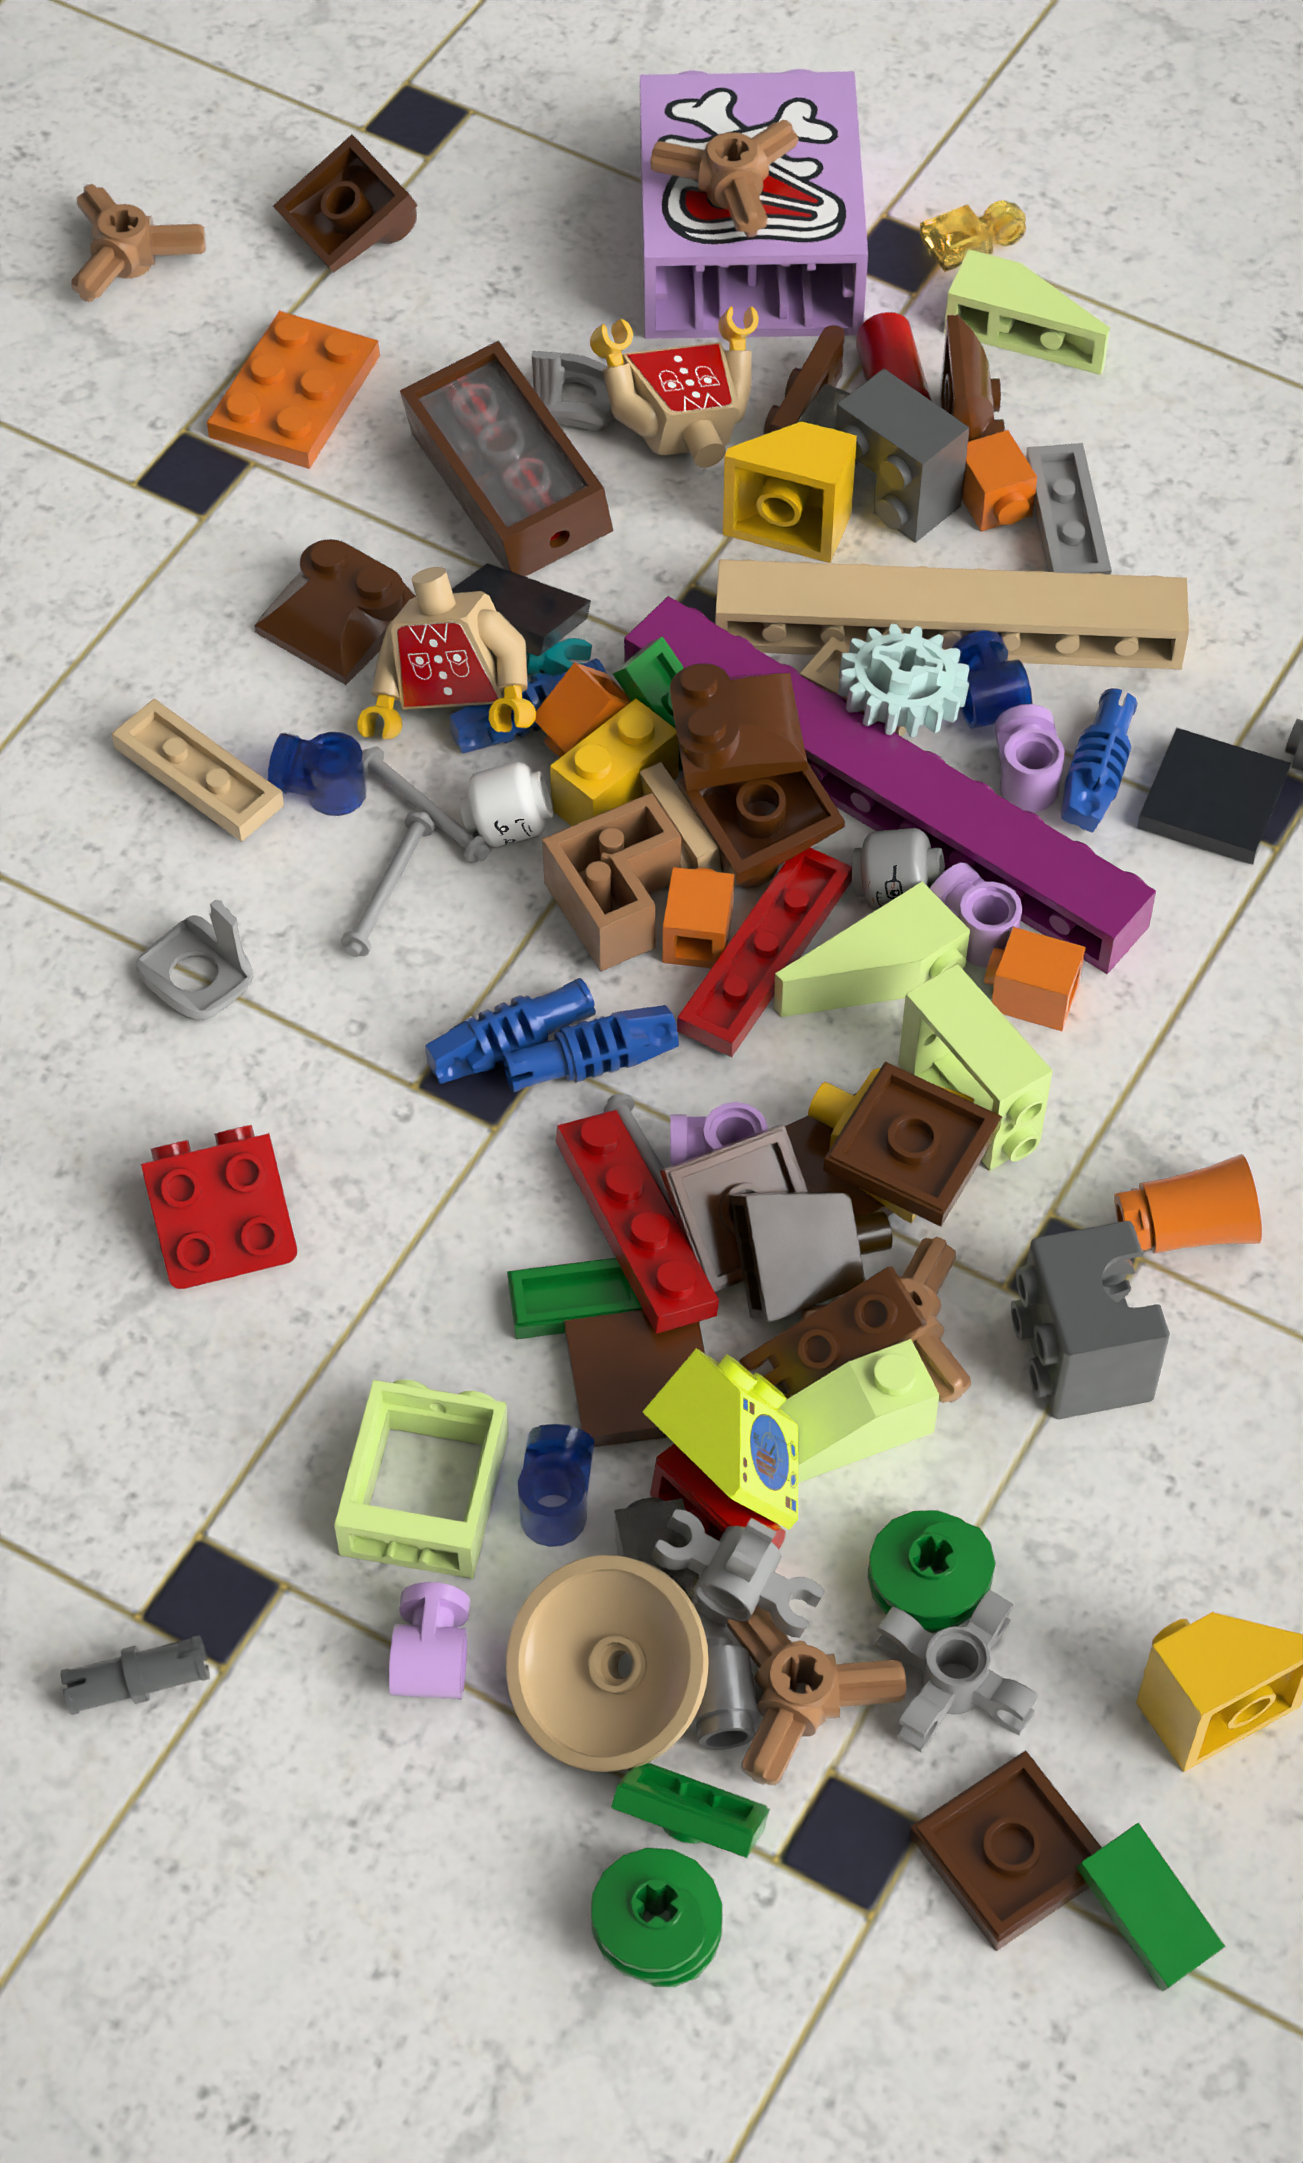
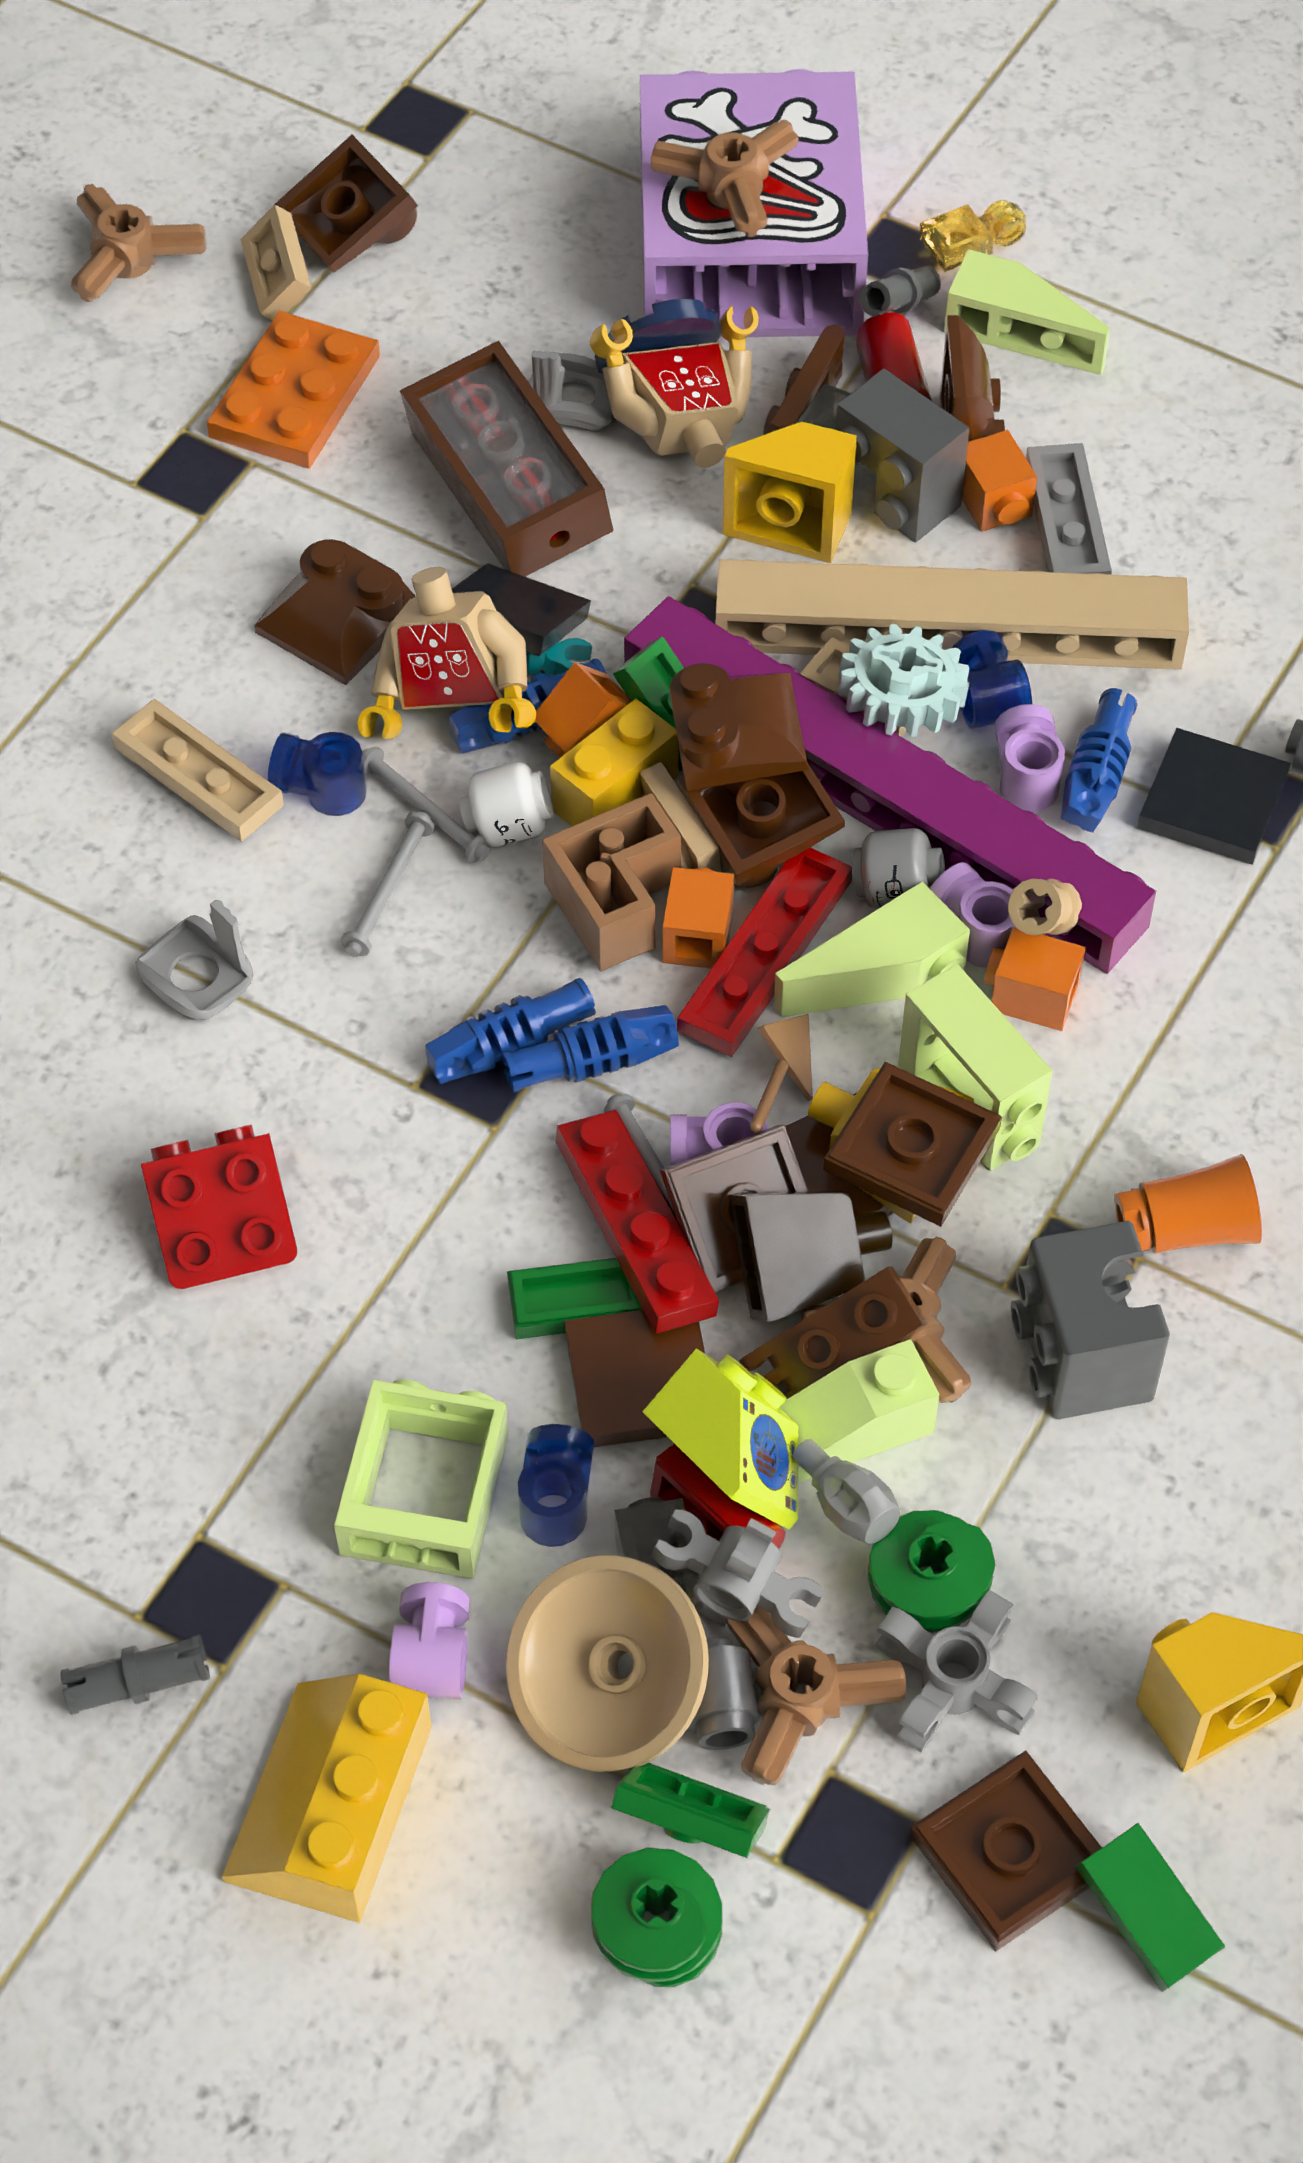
none -> yellow slope [222,1674,432,1923]
none -> tan plate [240,204,312,321]
none -> dark blue tile [594,298,721,373]
none -> medium nougat piece [750,1014,813,1133]
none -> light grey piece [792,1439,900,1544]
none -> dark grey pin [859,266,941,316]
none -> tan bush [1008,878,1082,935]

